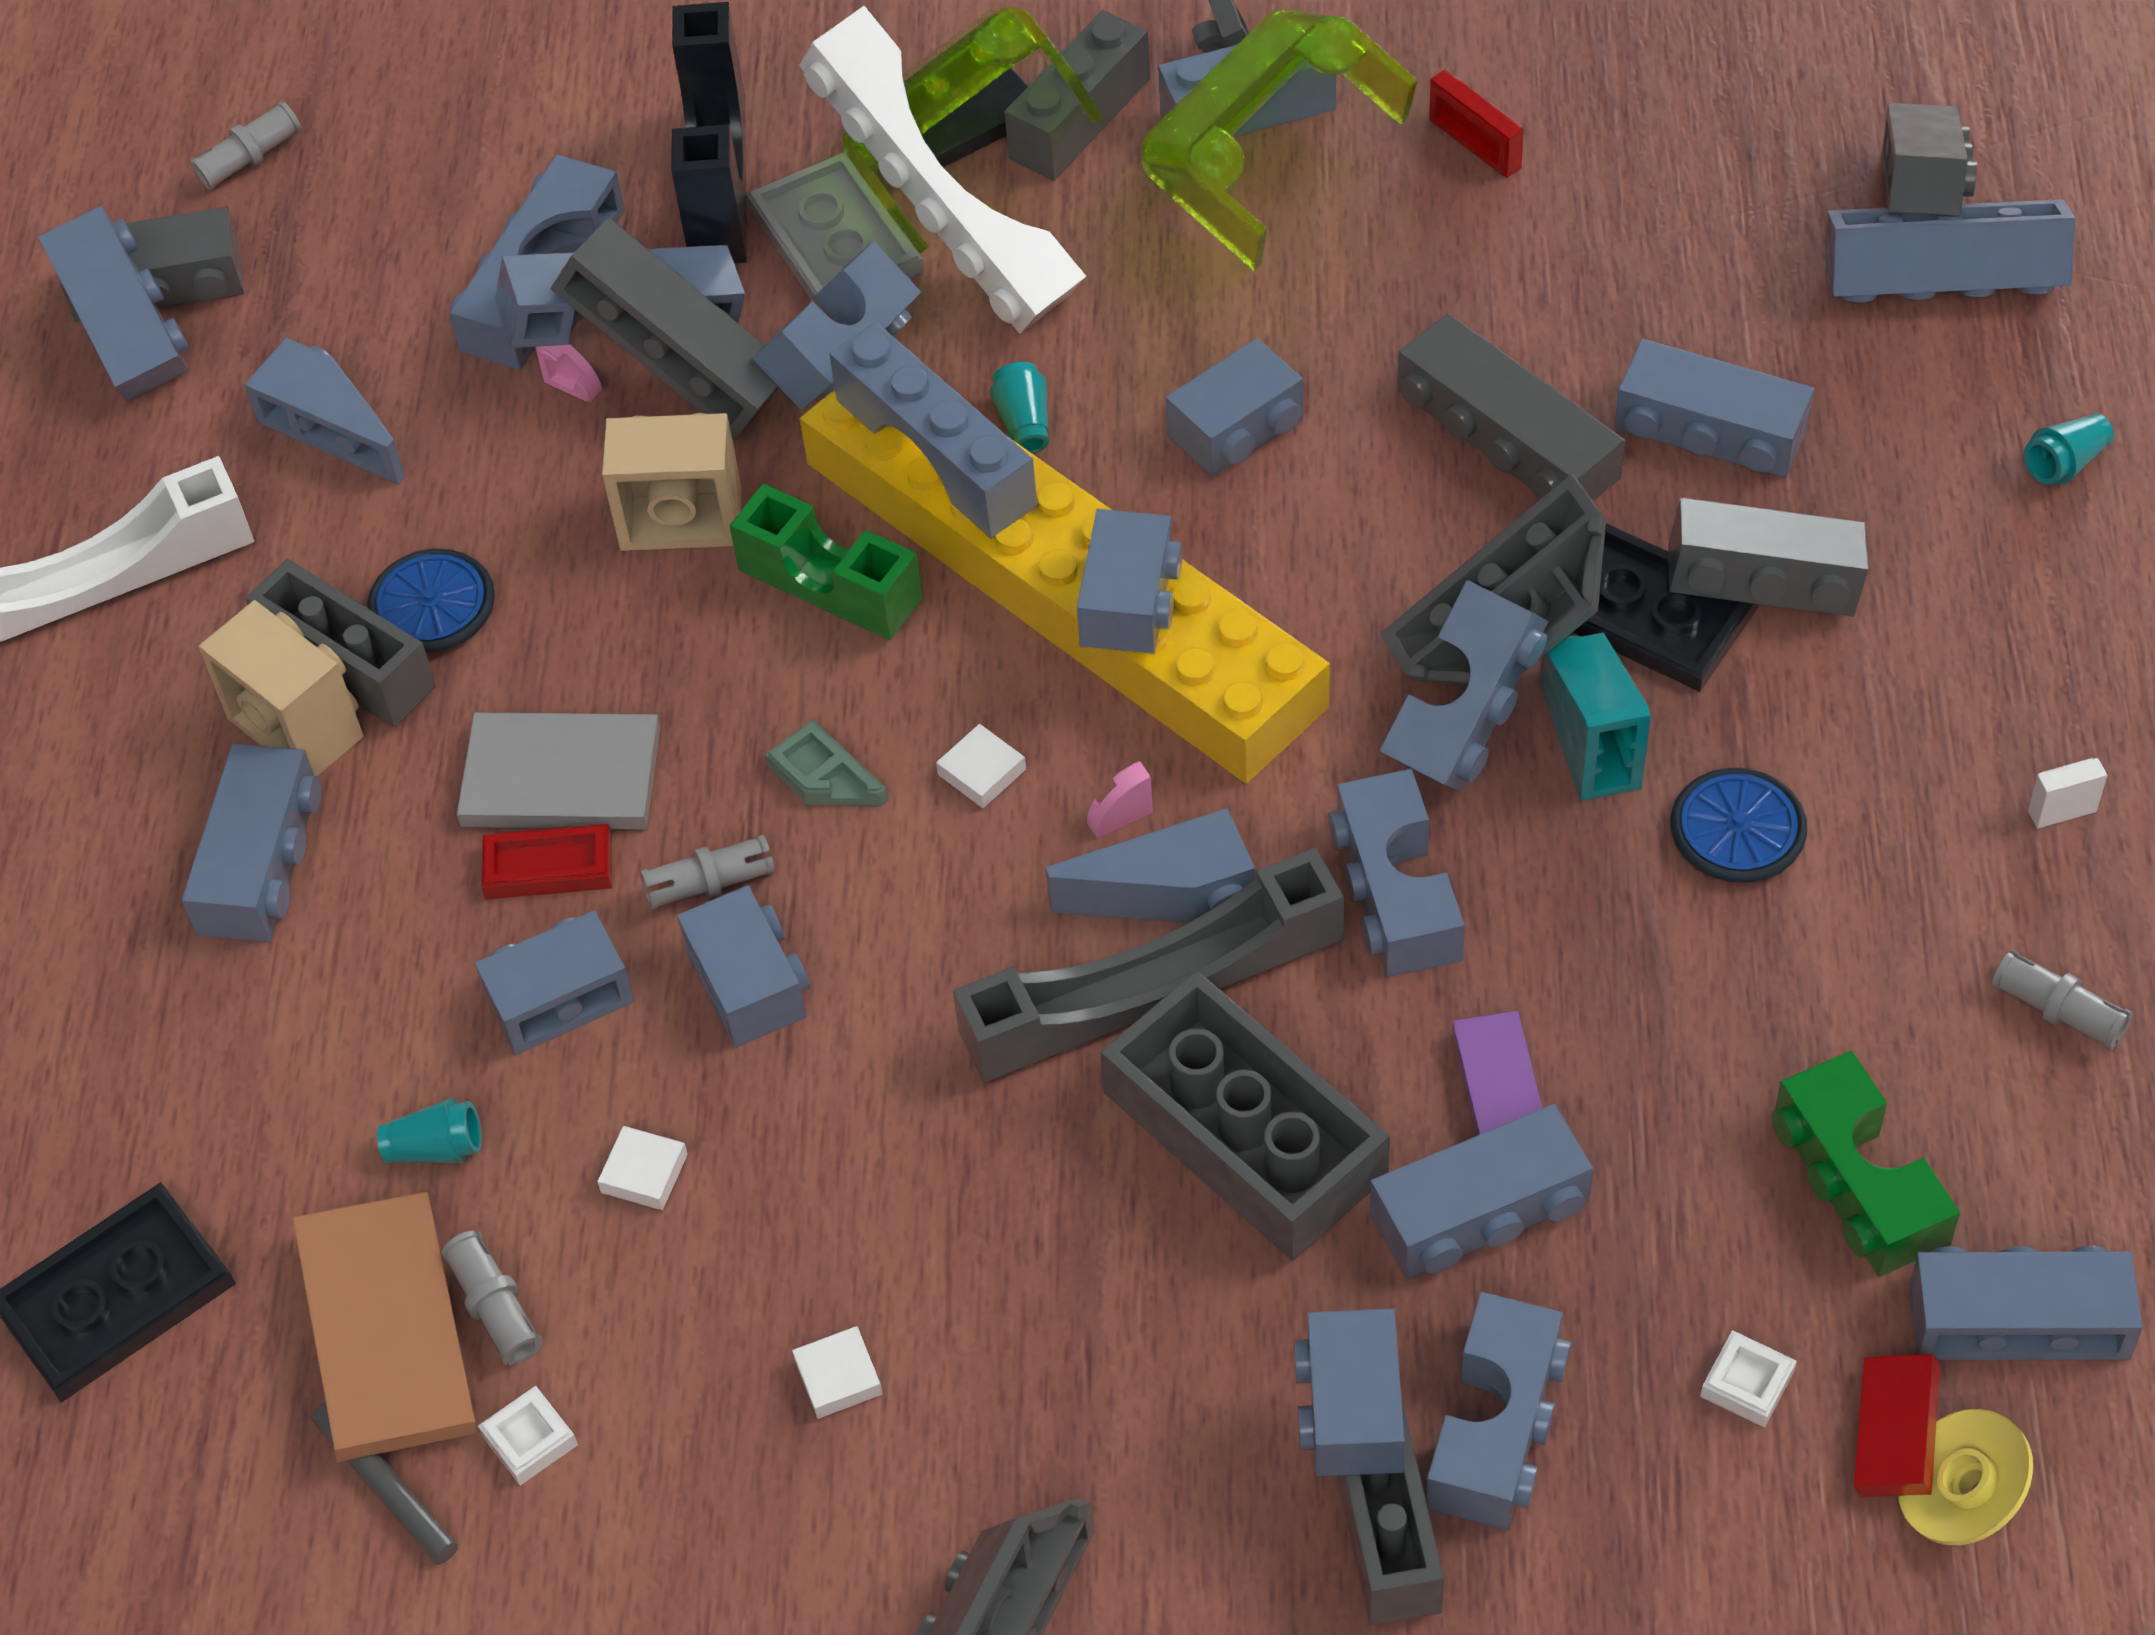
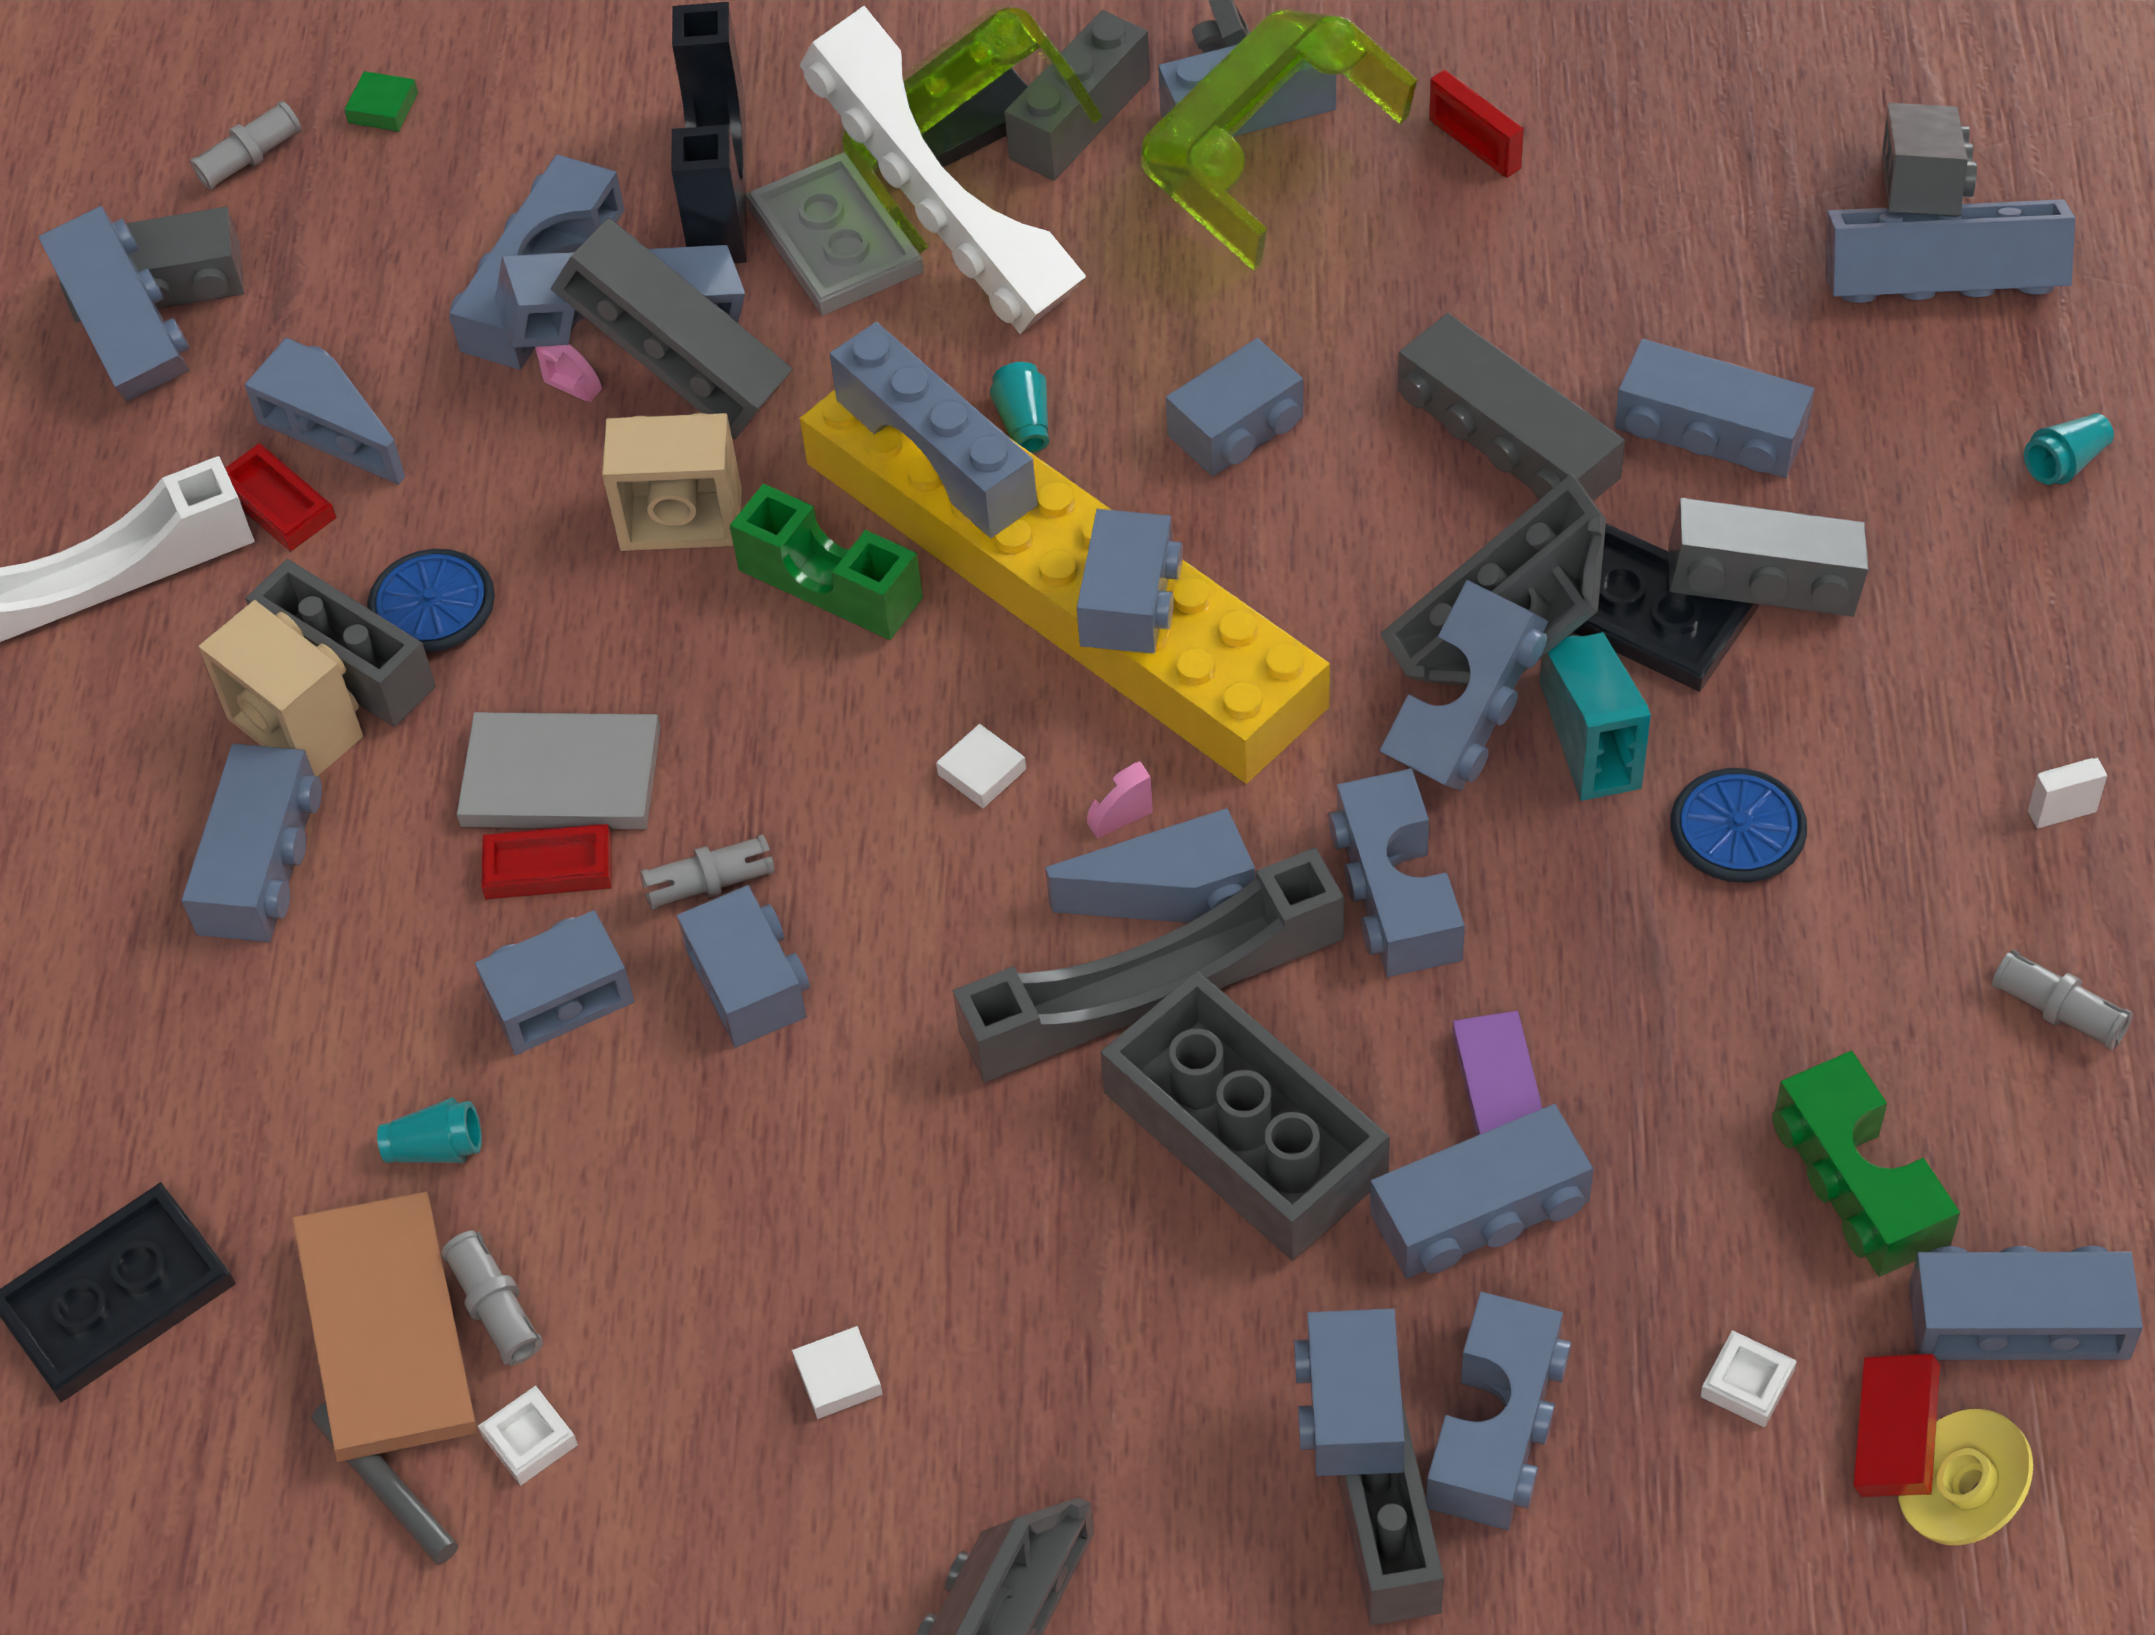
white tile [597,1126,688,1211] -> none
sand blue arch [752,240,921,410] -> none
sand green tile [765,720,889,806] -> none
none -> red tile [225,443,337,552]
none -> green tile [344,71,418,132]

